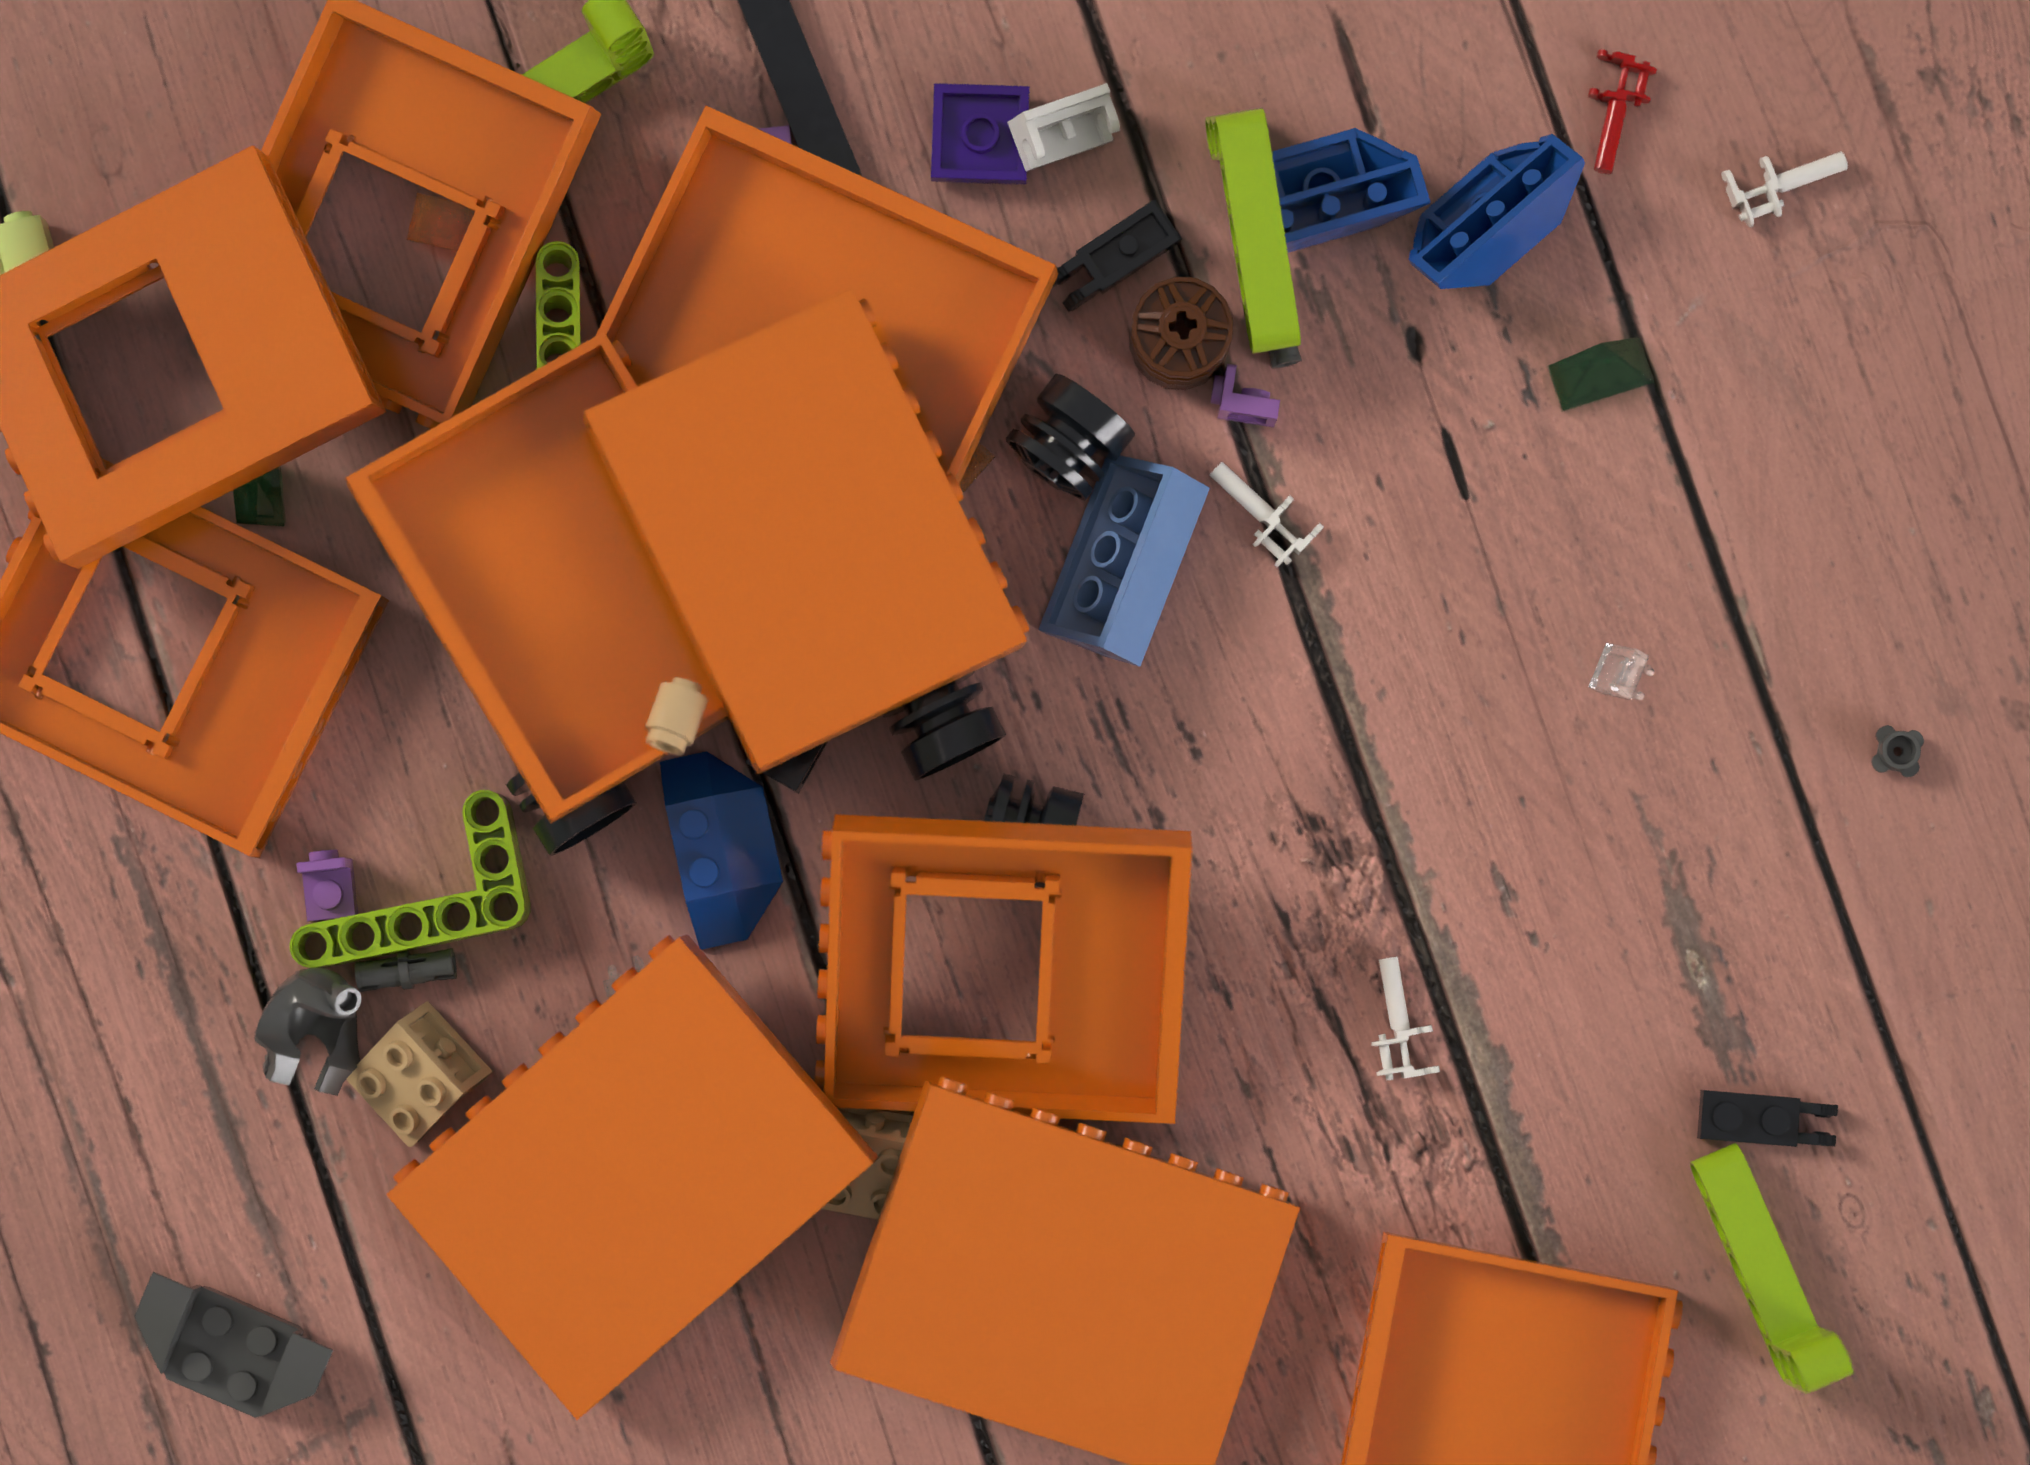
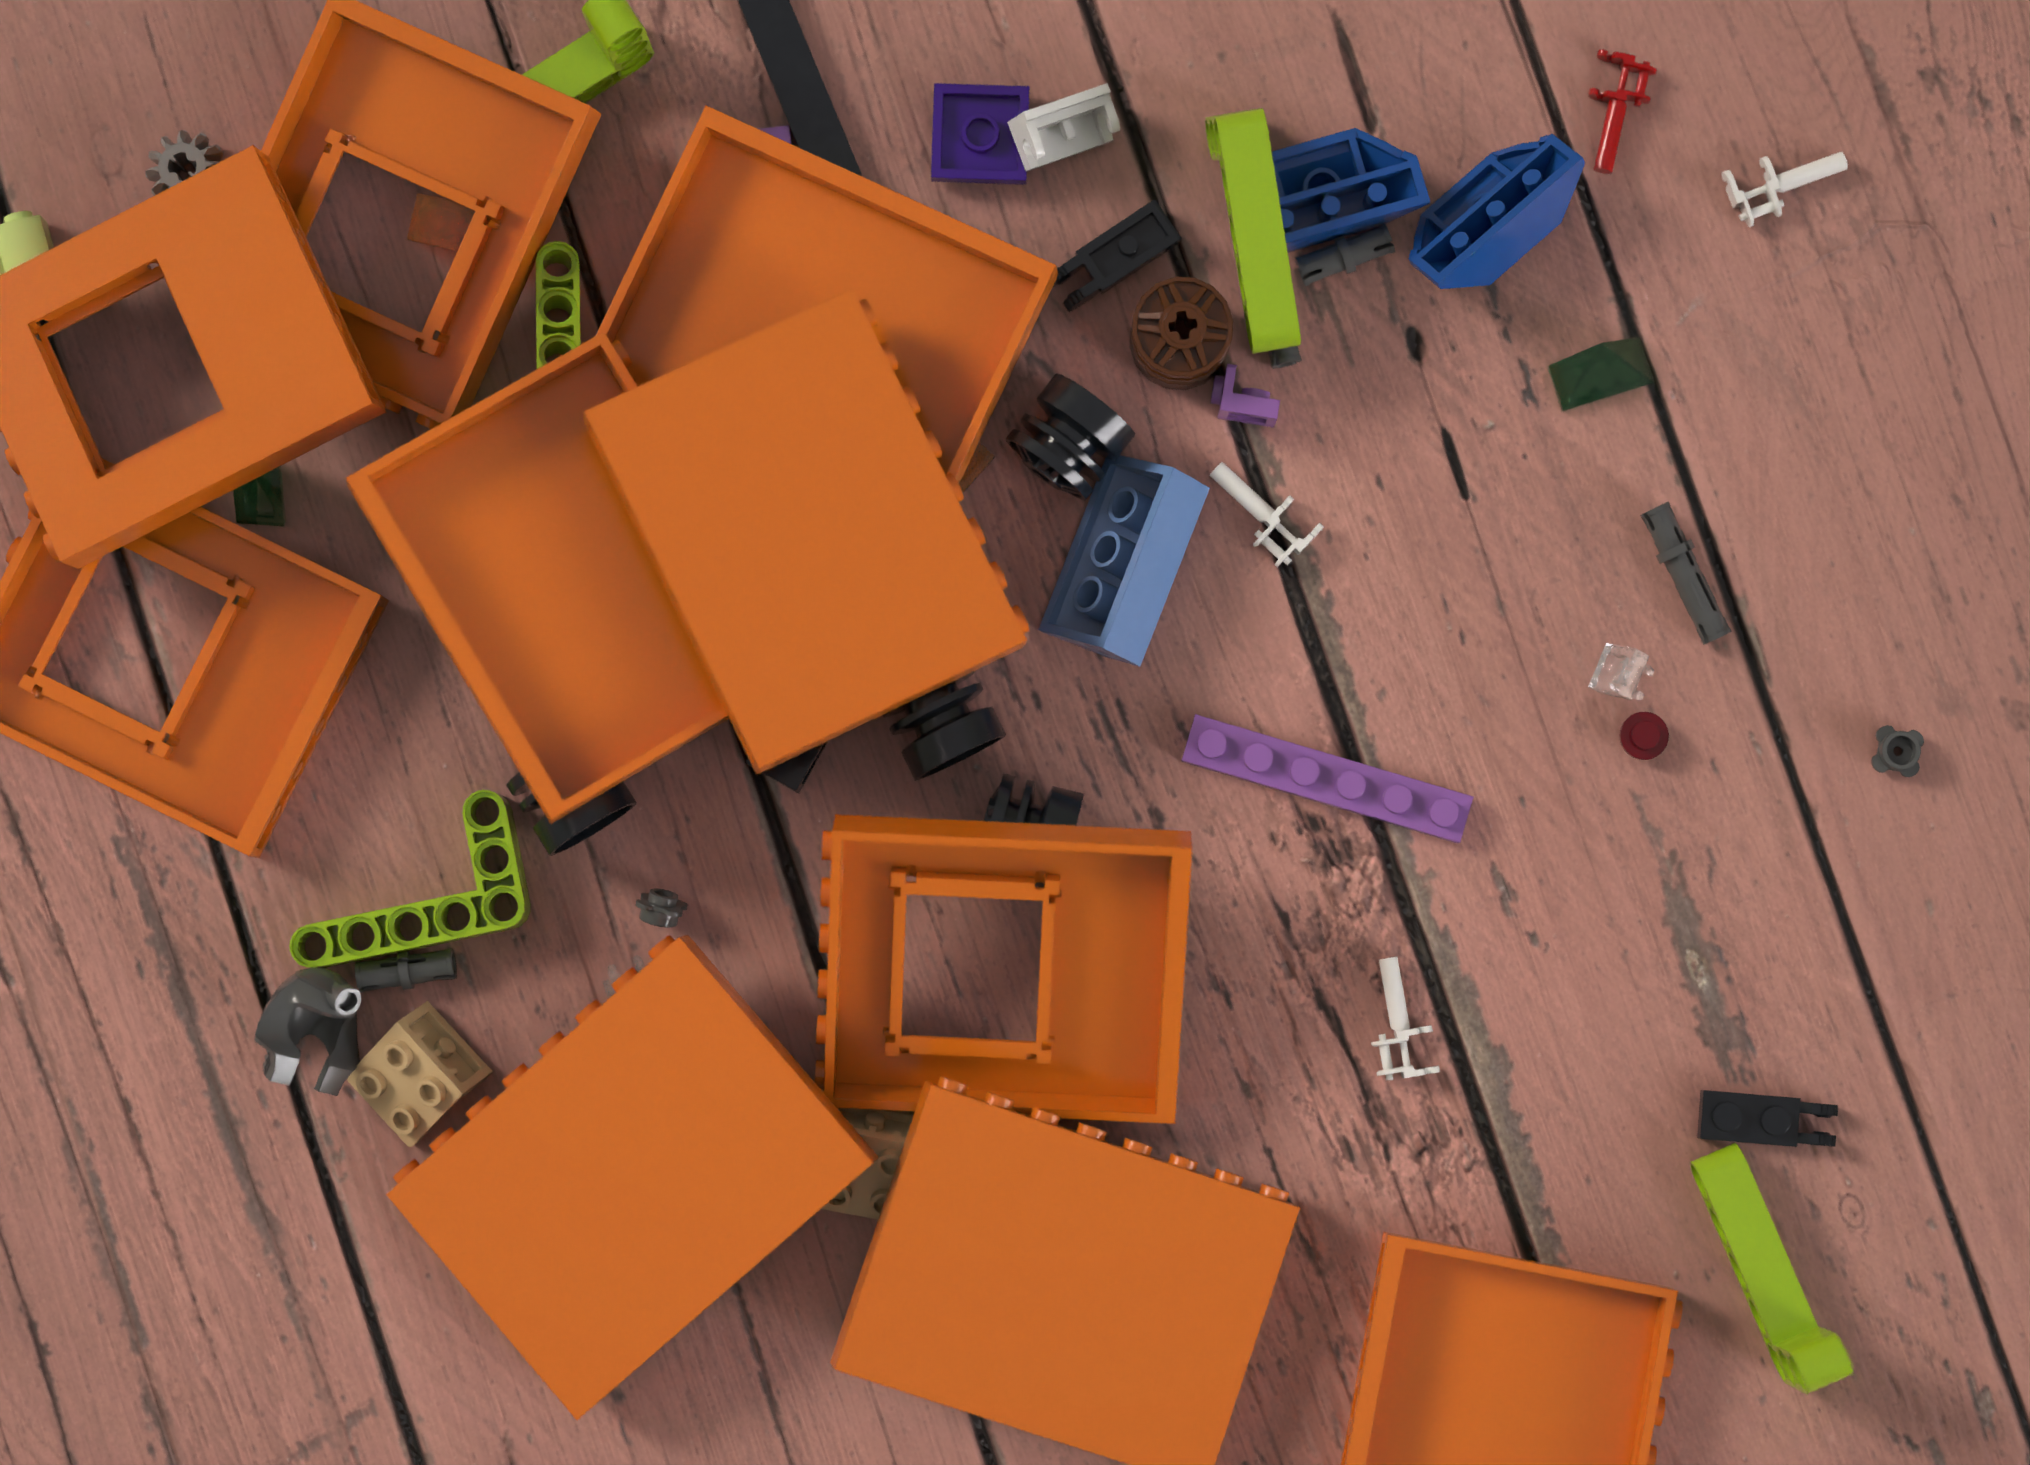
dark grey piece [134,1272,333,1418] -> none
medium lavender bracket [296,850,358,922] -> none
tan brick [645,677,708,755] -> none
blue wedge [660,751,784,950] -> none
none -> light grey gear [145,130,224,196]
none -> dark grey plate [635,889,688,927]
none -> medium lavender plate [1181,714,1473,844]
none -> dark grey pin [1295,223,1395,287]
none -> dark red plate [1619,712,1669,760]
none -> dark grey pin [1640,501,1732,645]

